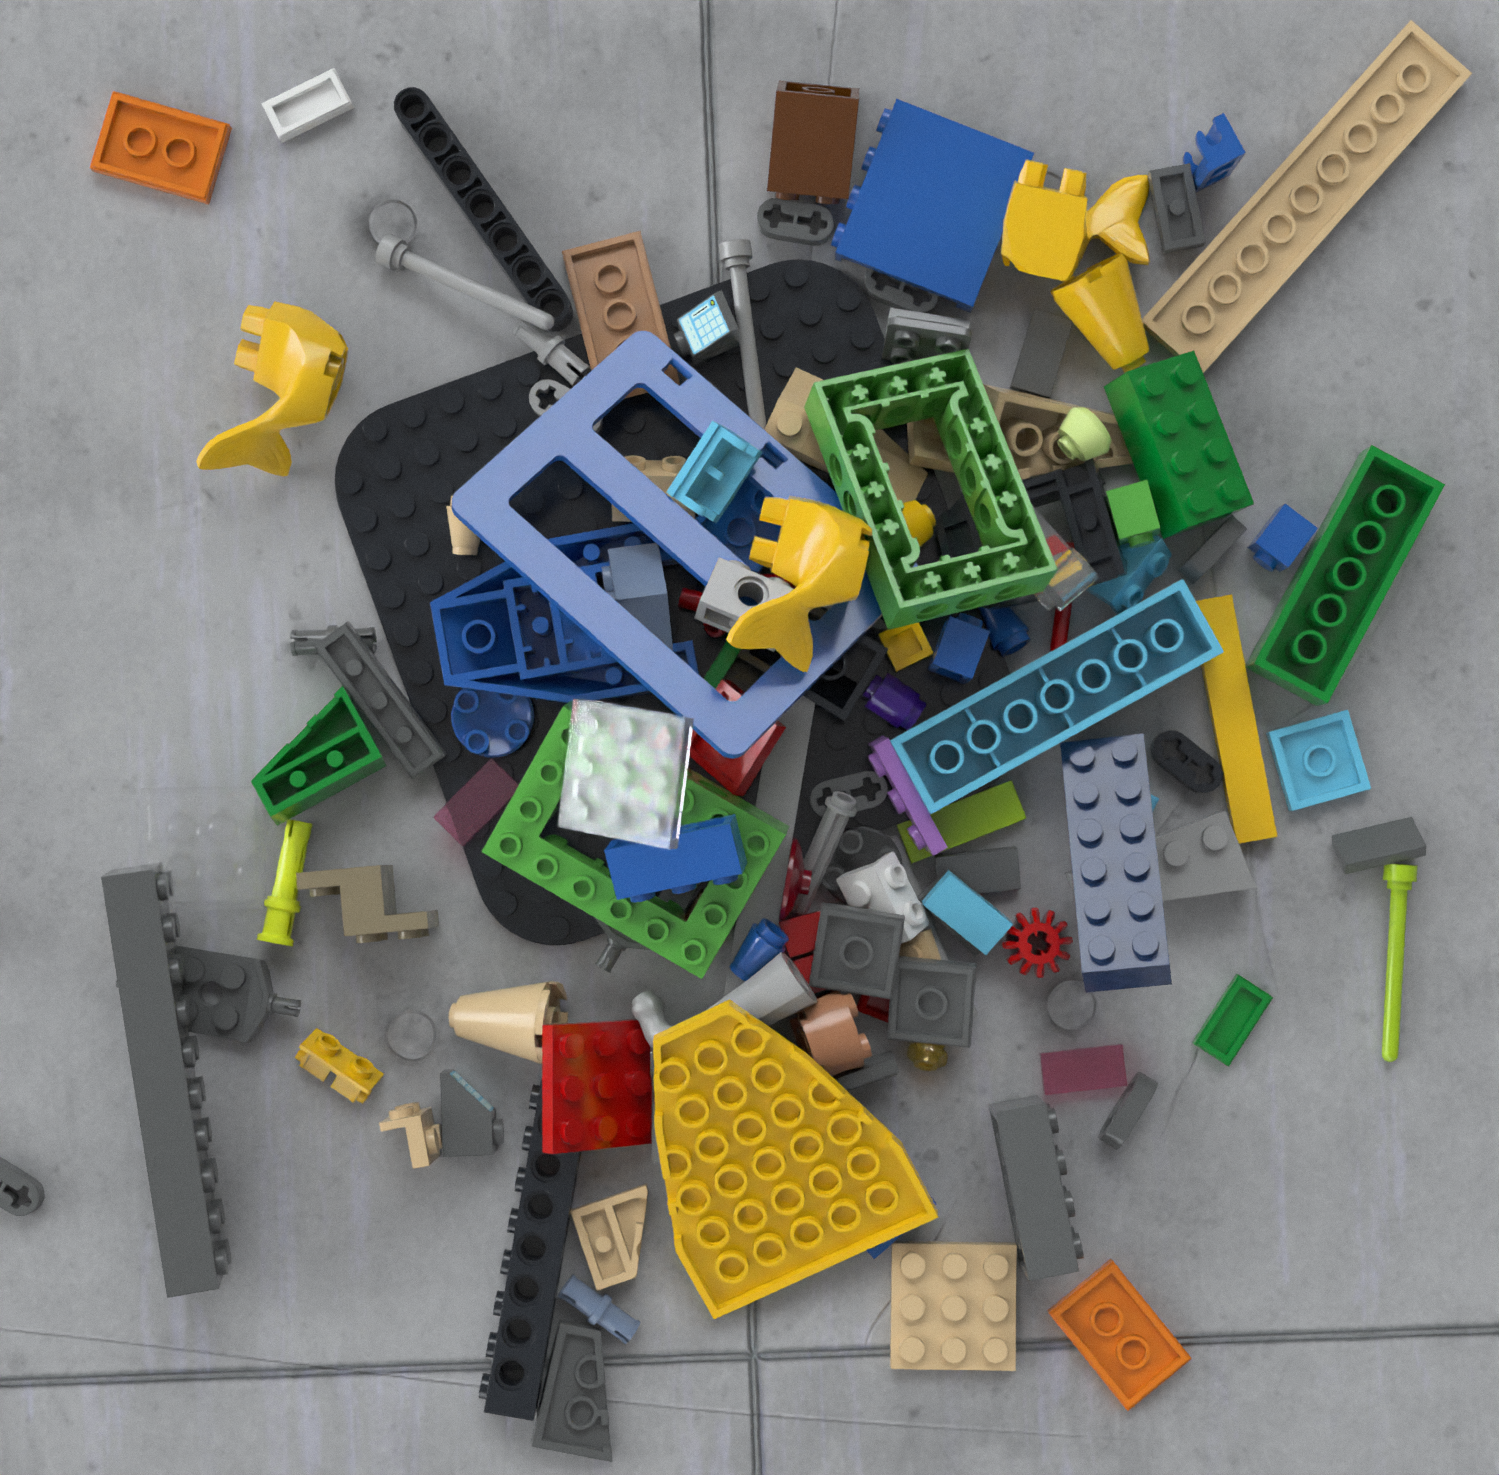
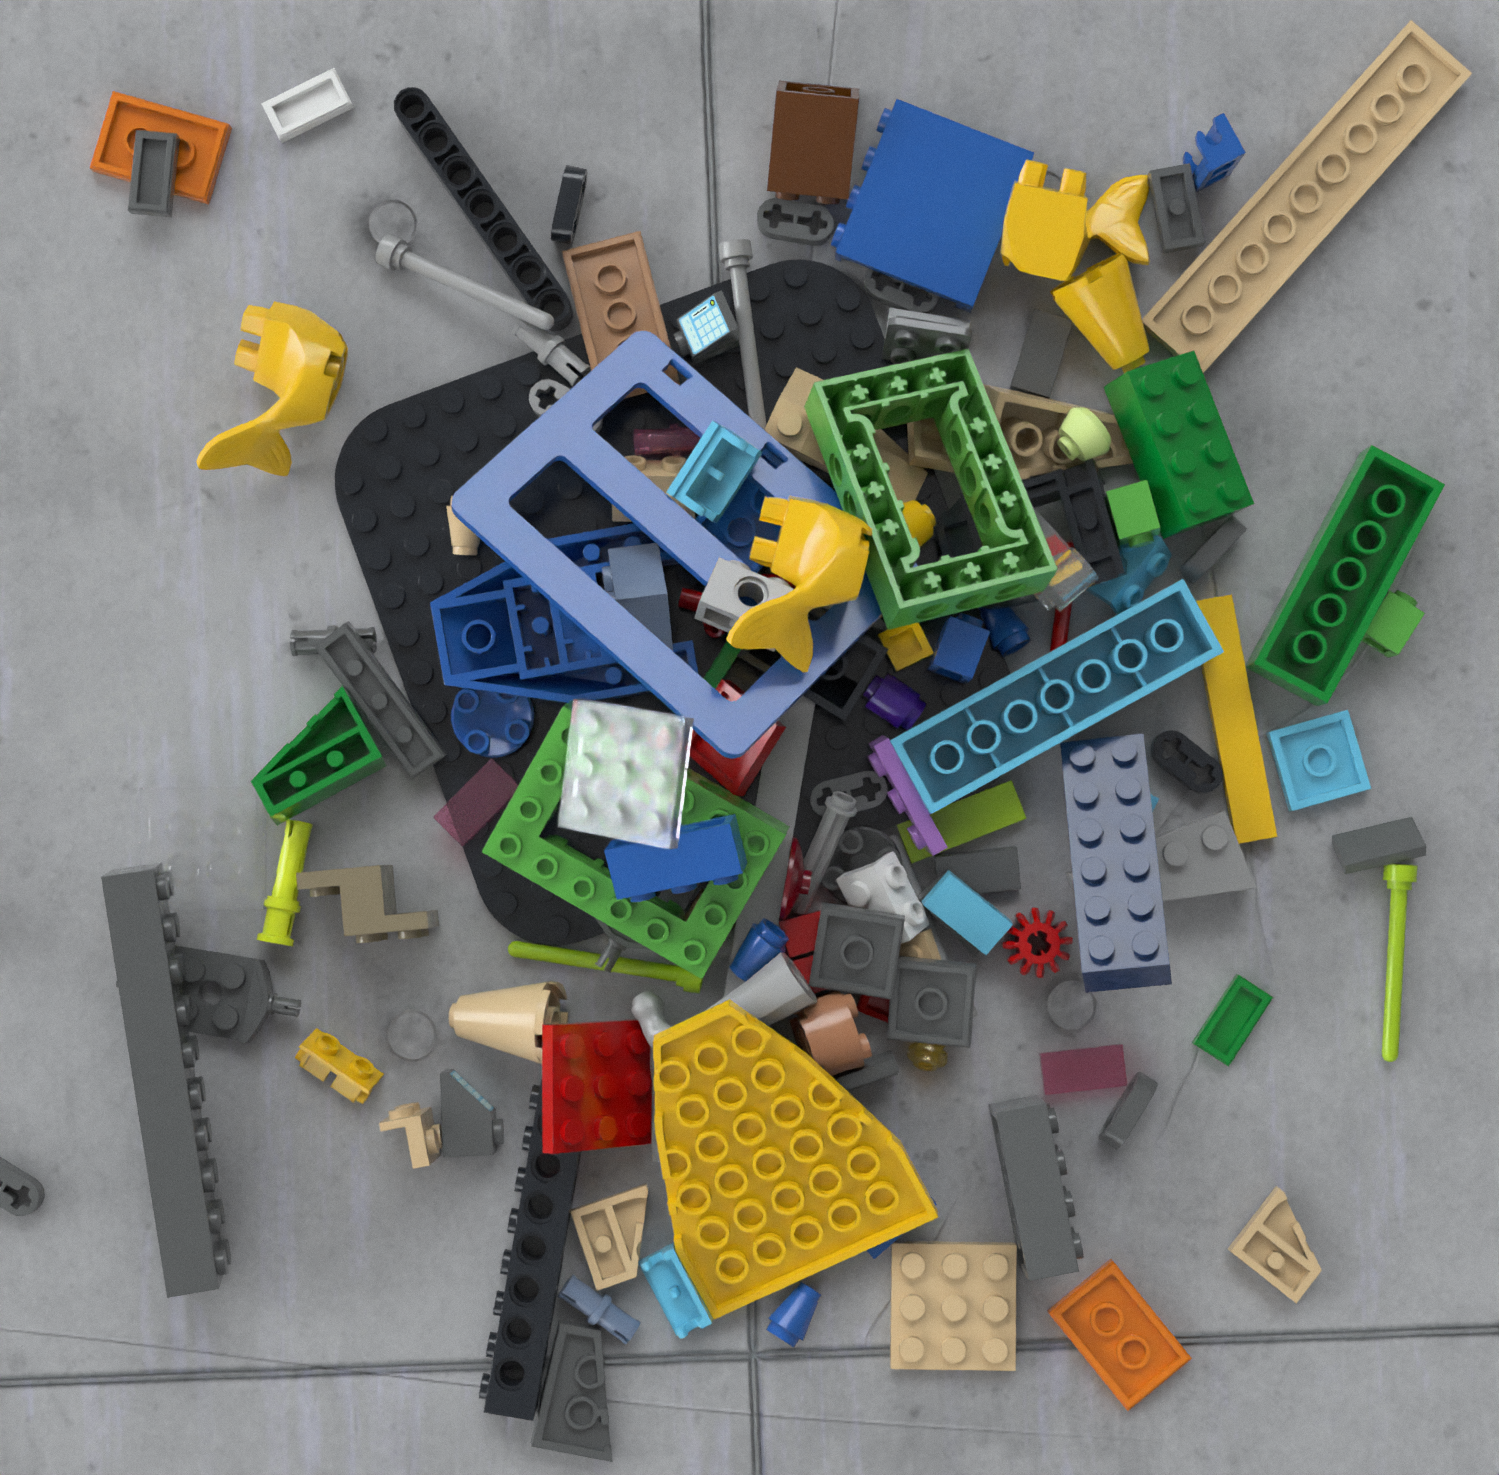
blue brick [1247,504,1318,572] -> none
none -> dark grey tile [128,130,180,218]
none -> lime piece [508,941,703,994]
none -> black beam [551,165,588,245]
none -> clear pink pin [633,423,701,456]
none -> medium azure hinge [639,1242,713,1339]
none -> blue cone [766,1281,821,1347]
none -> tan wing [1228,1186,1322,1304]
none -> bright green brick [1362,590,1425,658]

